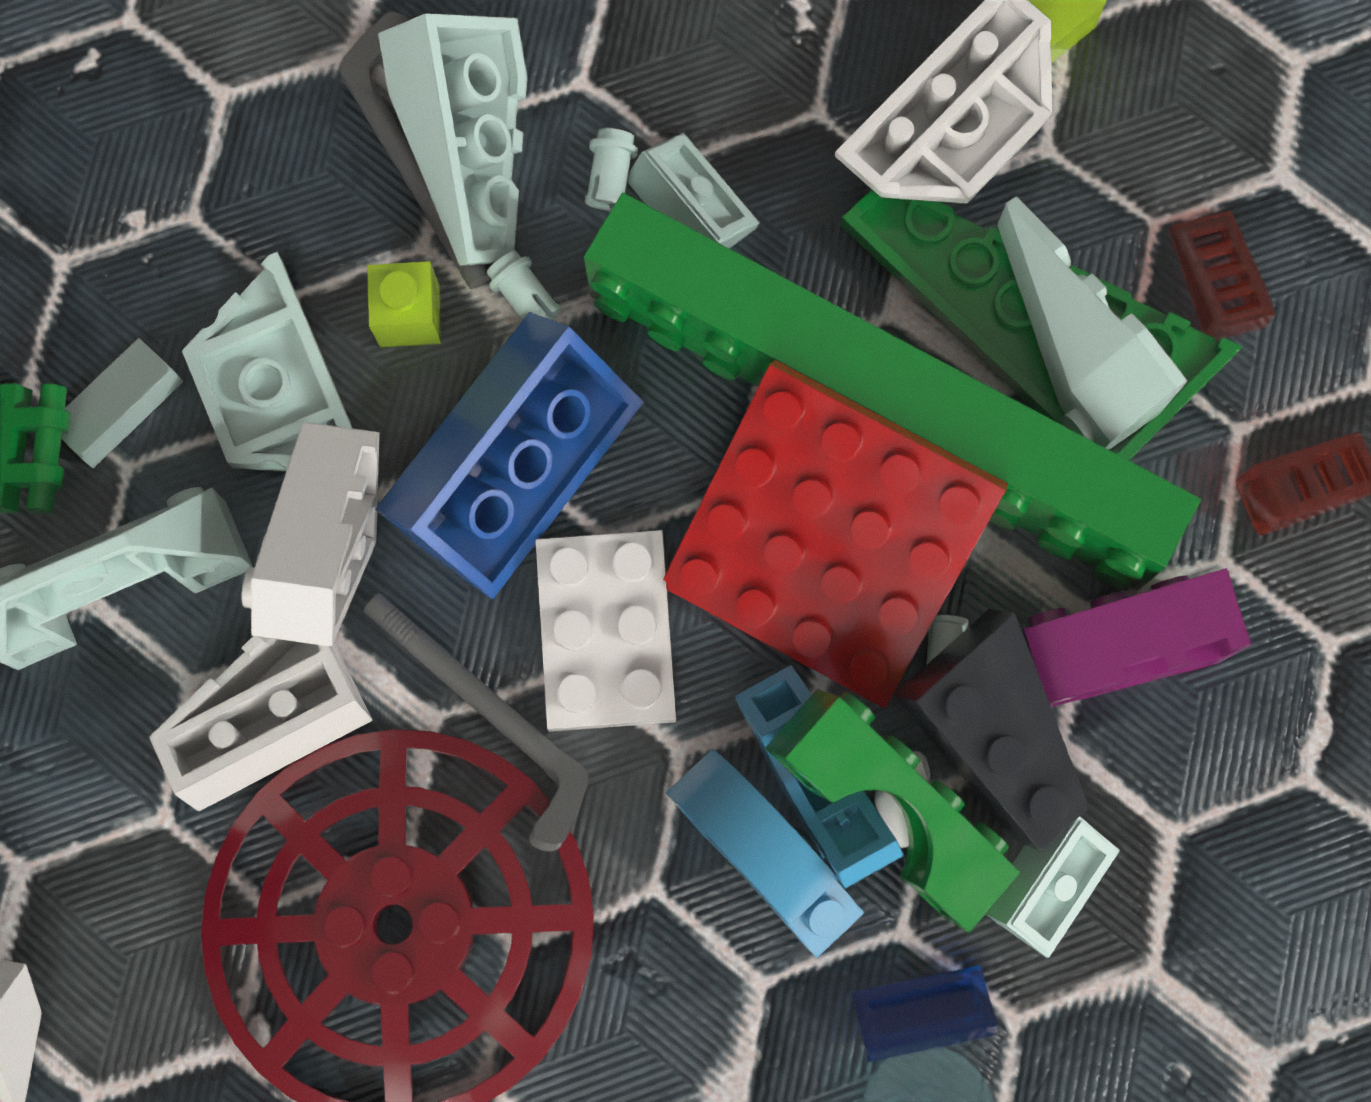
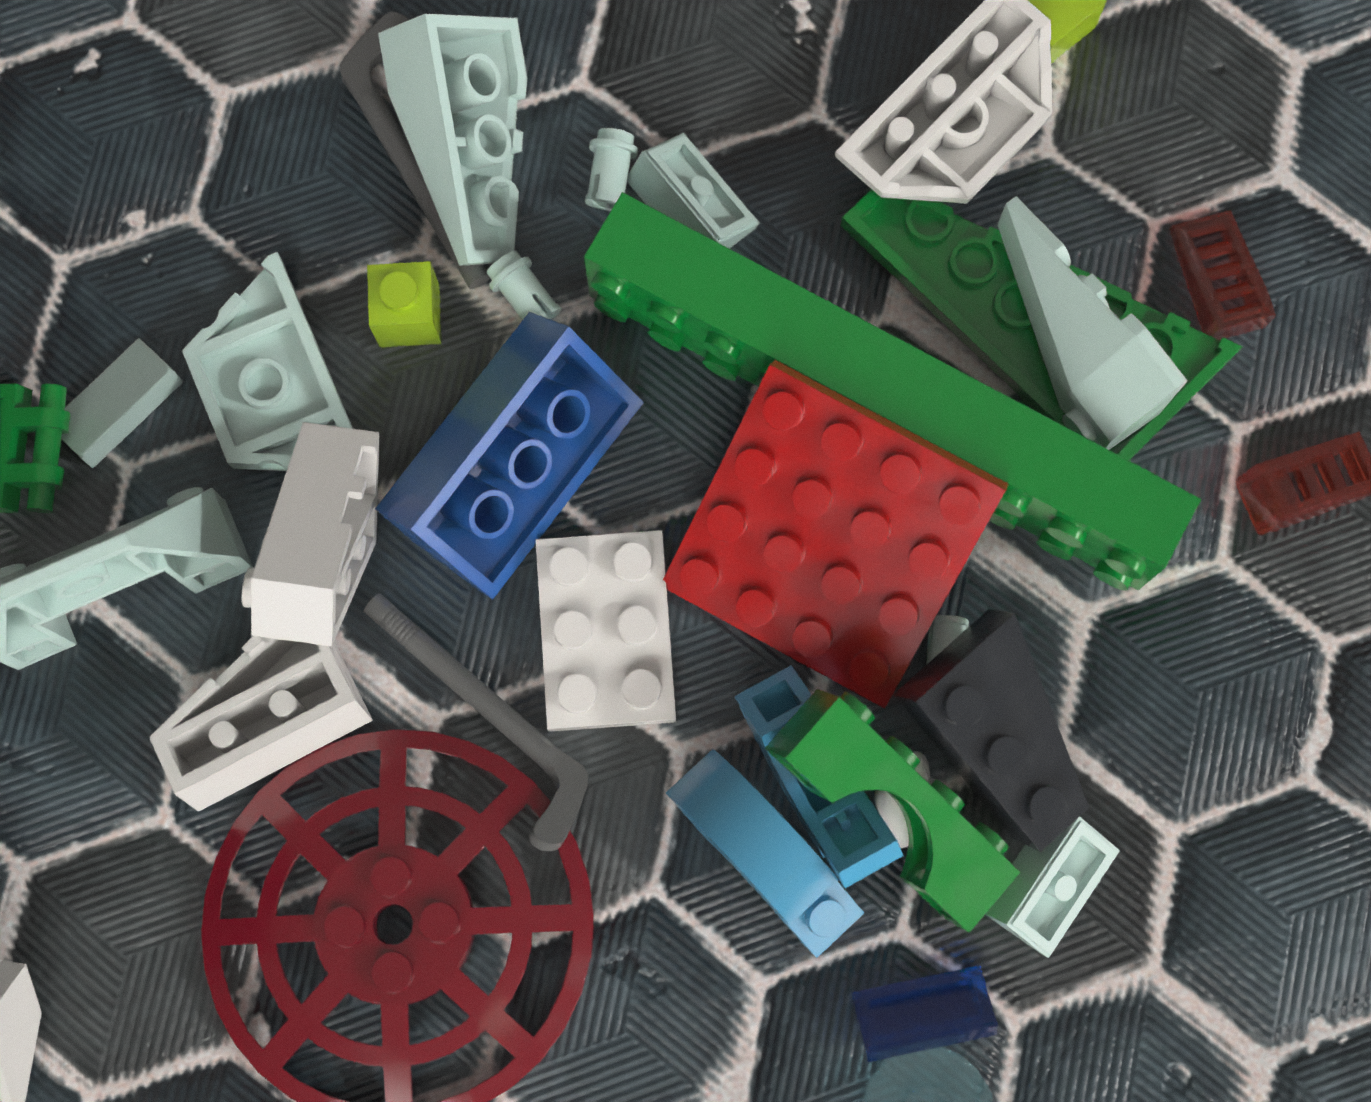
magenta wedge [1022,568,1251,708] -> none

